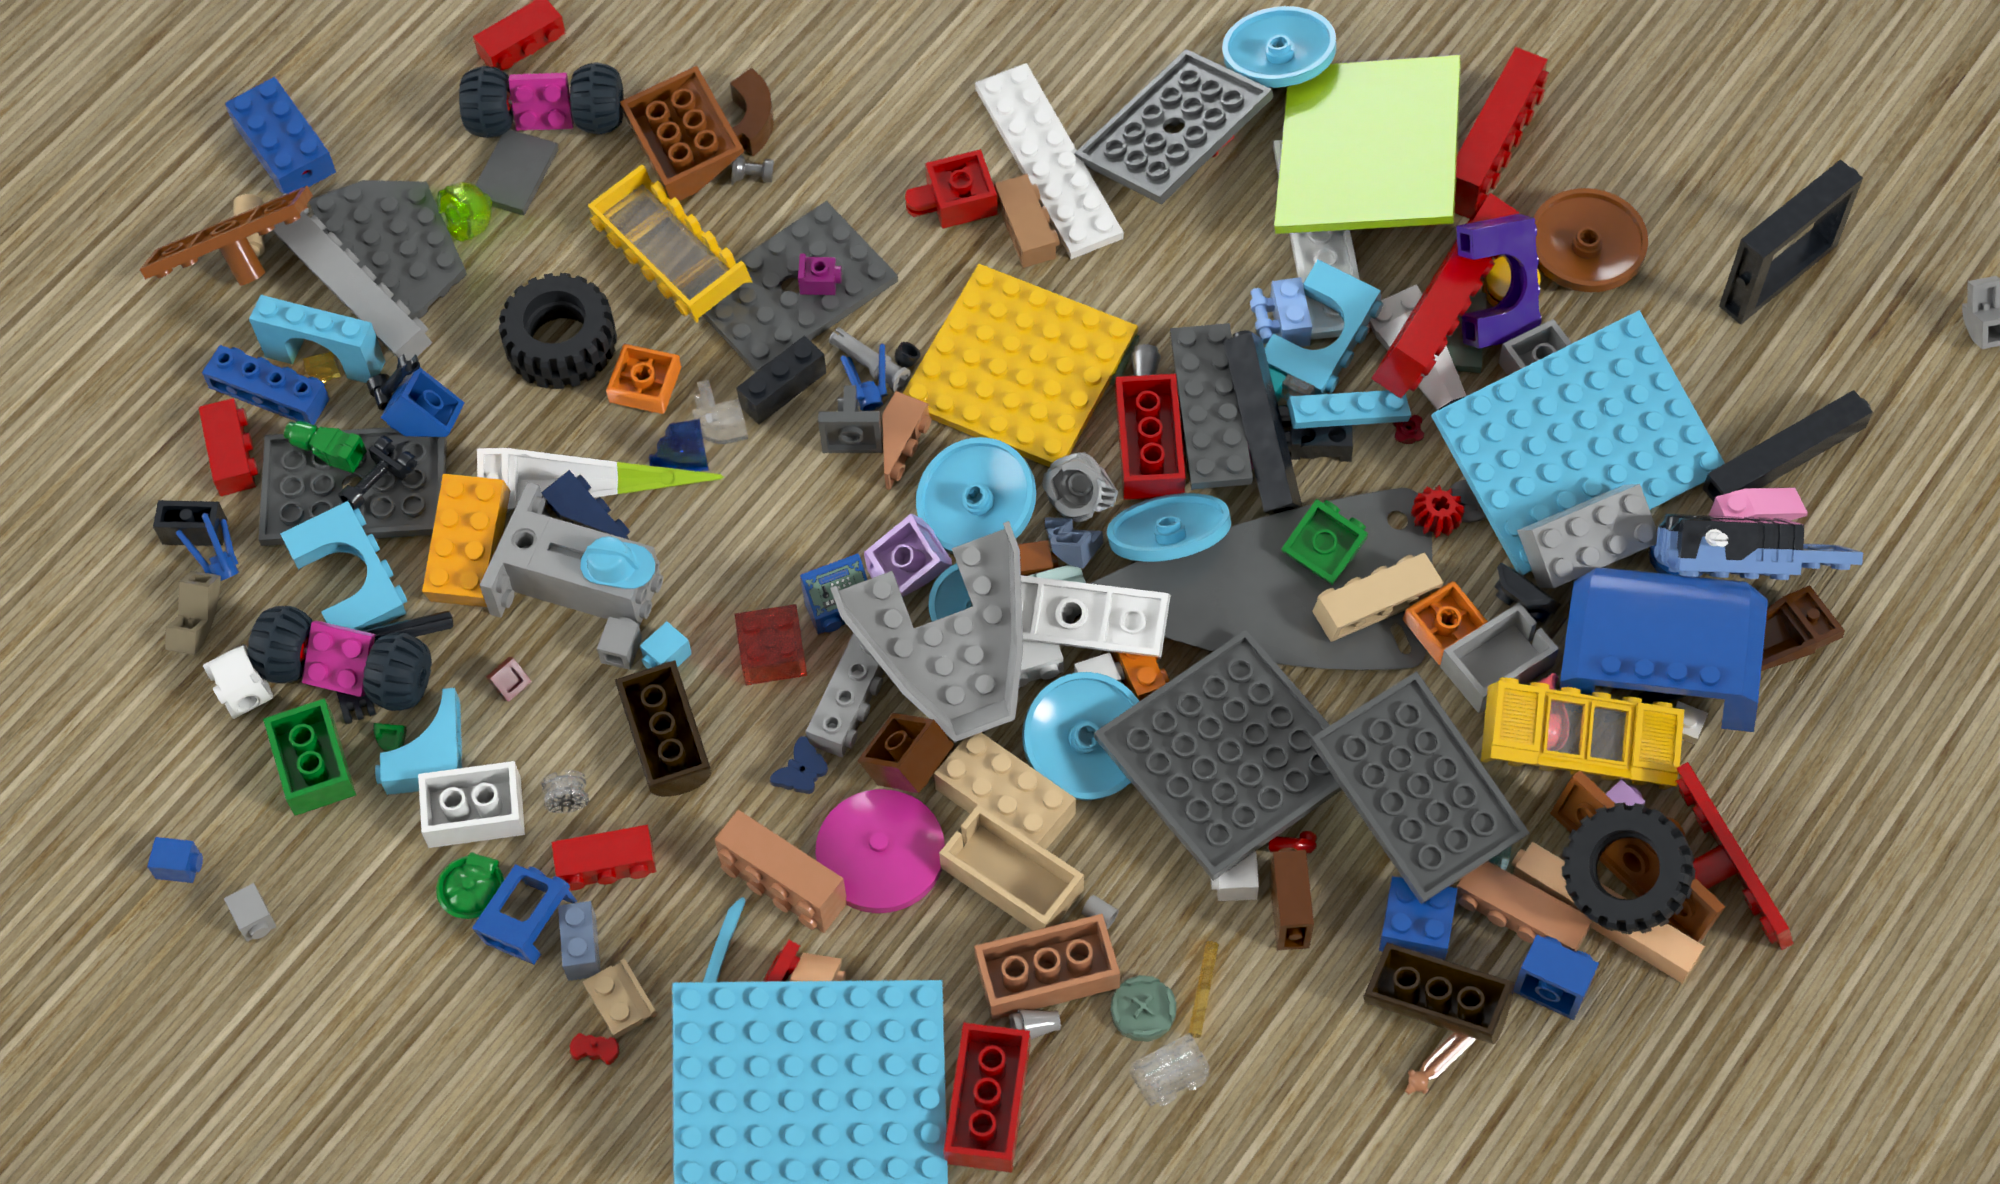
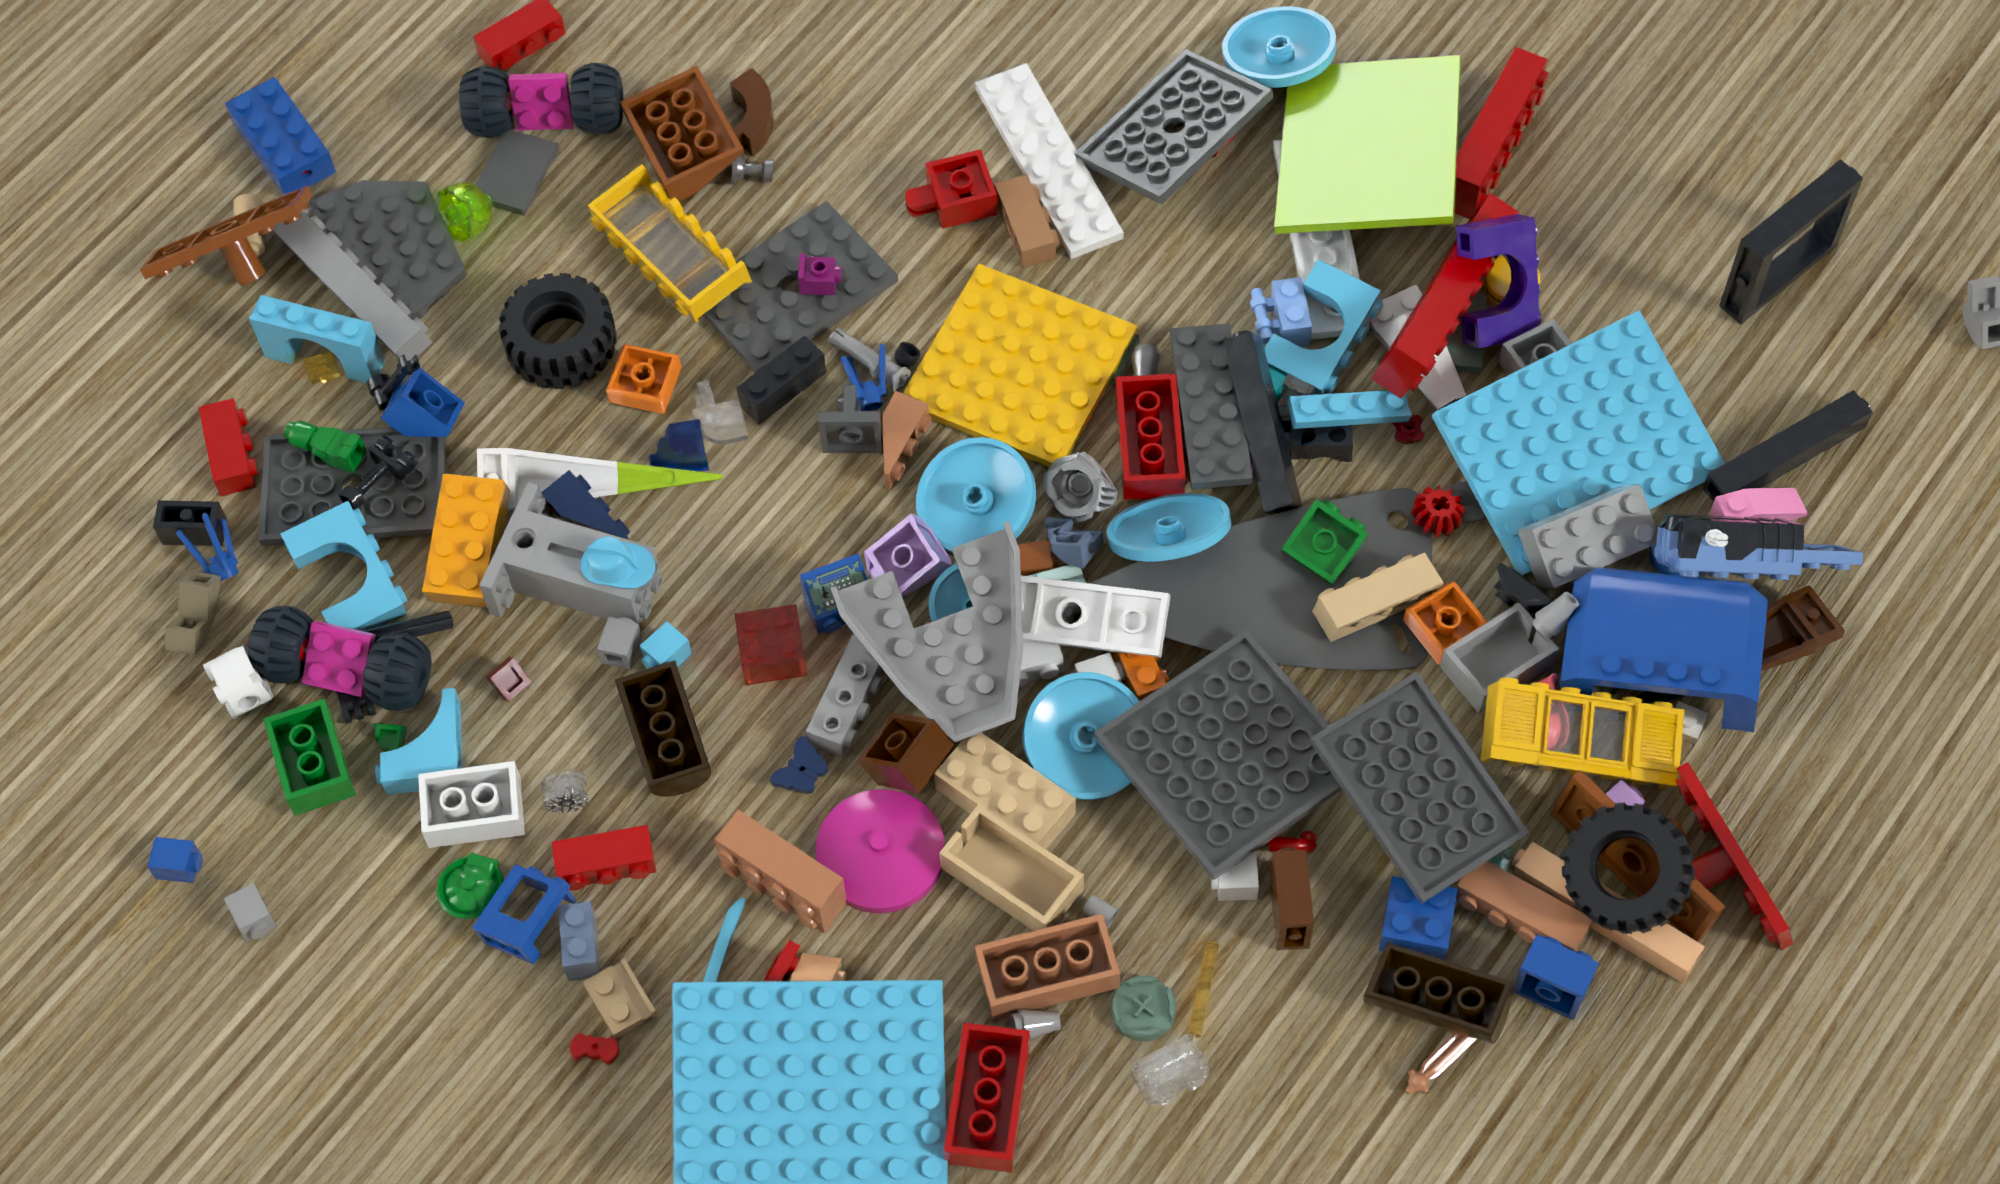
blue brick [202,345,330,425] -> none
dark orange dish [1533,188,1648,292] -> none
none -> light grey cone [1533,592,1579,638]

